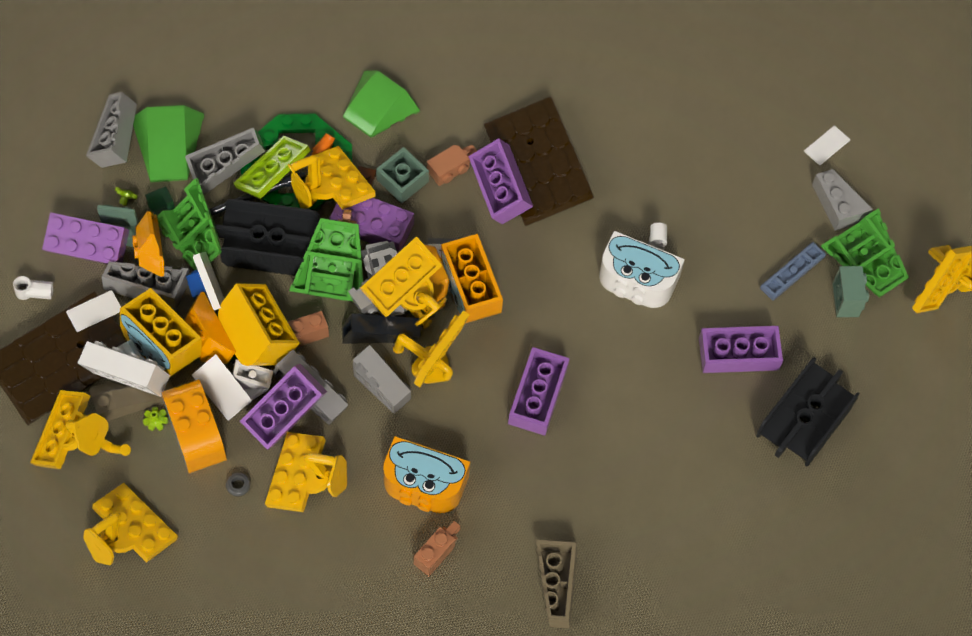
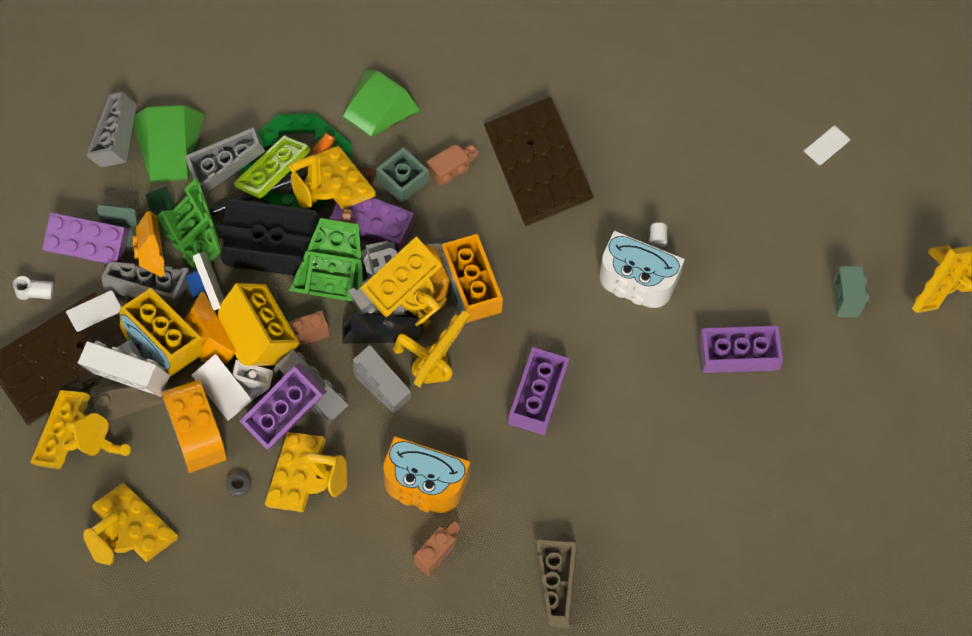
lime plant [115,187,138,206] -> none
lime plant [143,407,168,431] -> none
medium lavender brick [468,138,533,224] -> none
black piece [756,357,860,467] -> none
sand blue plate [760,242,826,301] -> none
light grey wedge [812,169,873,231] -> none
bright green wedge [821,208,909,298] -> none

